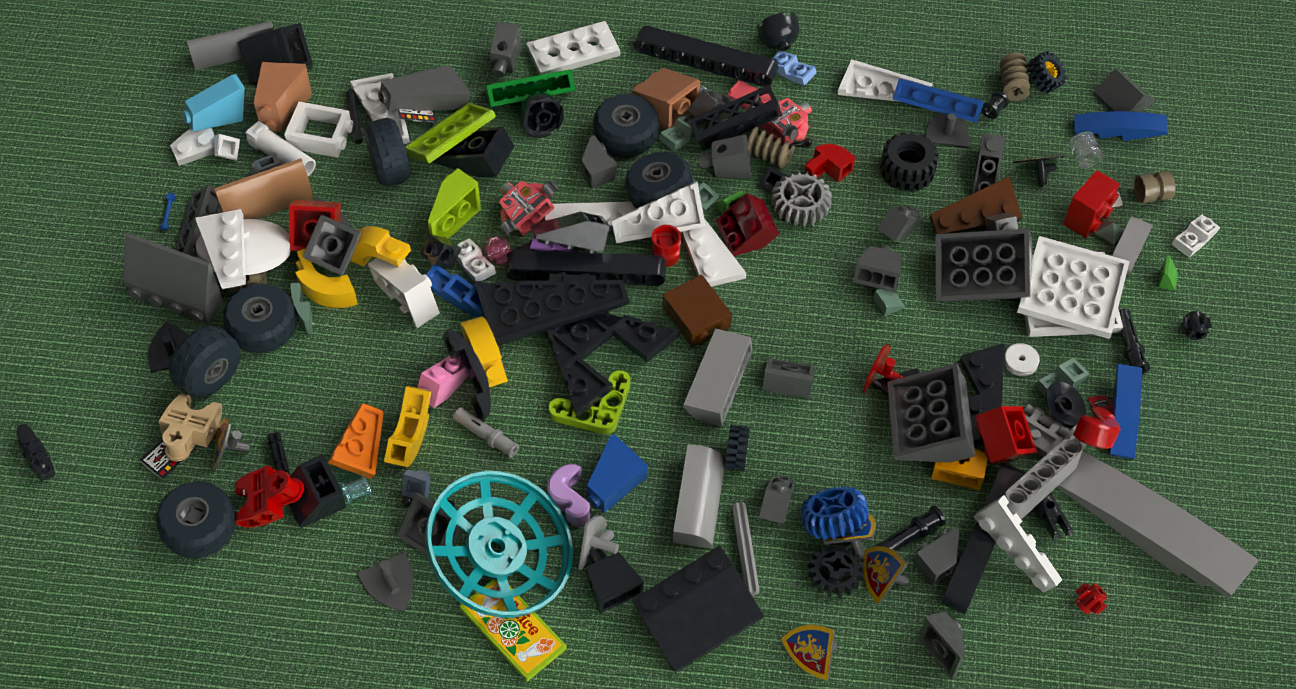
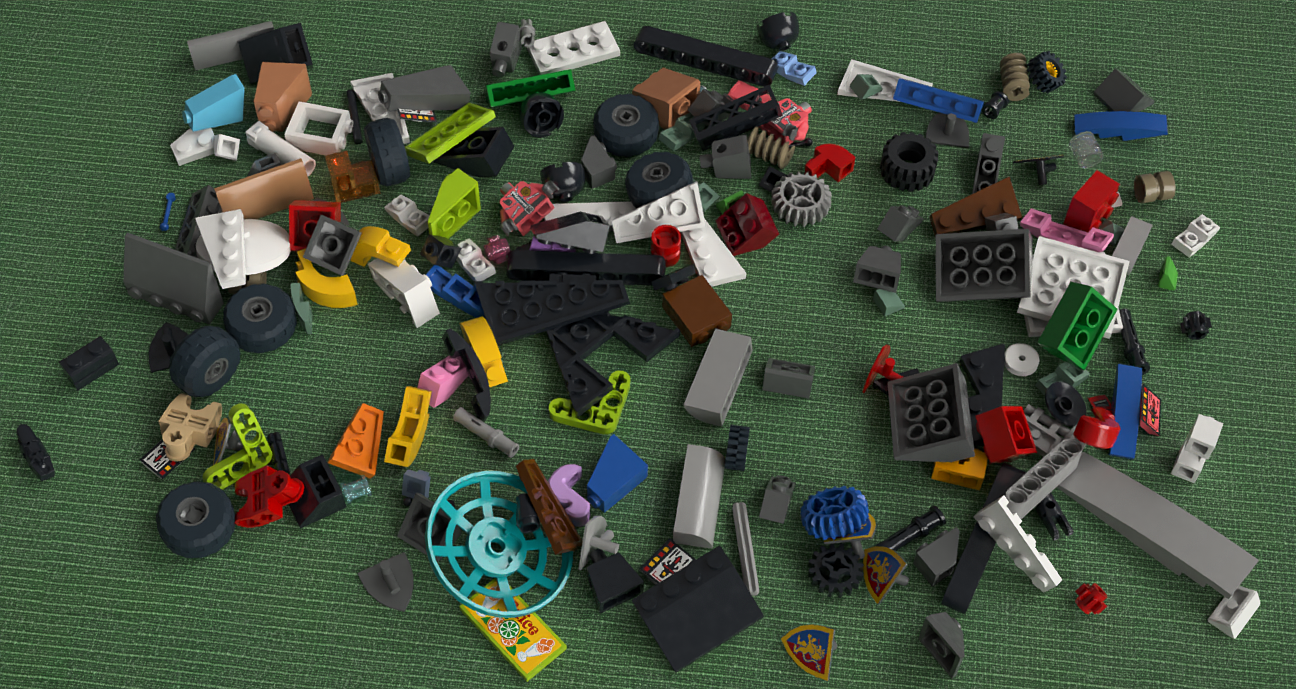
none -> black brick [59,336,119,391]
none -> lime beam [202,403,272,489]
none -> clear orange brick [325,151,380,203]
none -> white slope [384,194,430,236]
none -> reddish brown wing [515,459,583,555]
none -> black cone [516,493,541,533]
none -> light grey axle [519,19,535,47]
none -> black cylinder [540,162,585,202]
none -> piece [640,538,696,585]
none -> black plate [651,264,696,291]
none -> sand green slope [850,74,883,100]
none -> bright pink slope [1020,209,1114,252]
none -> green slope [1037,281,1118,371]
none -> piece [1140,384,1161,436]
none -> white arch [1171,414,1223,483]
none -> white slope [1208,586,1260,639]

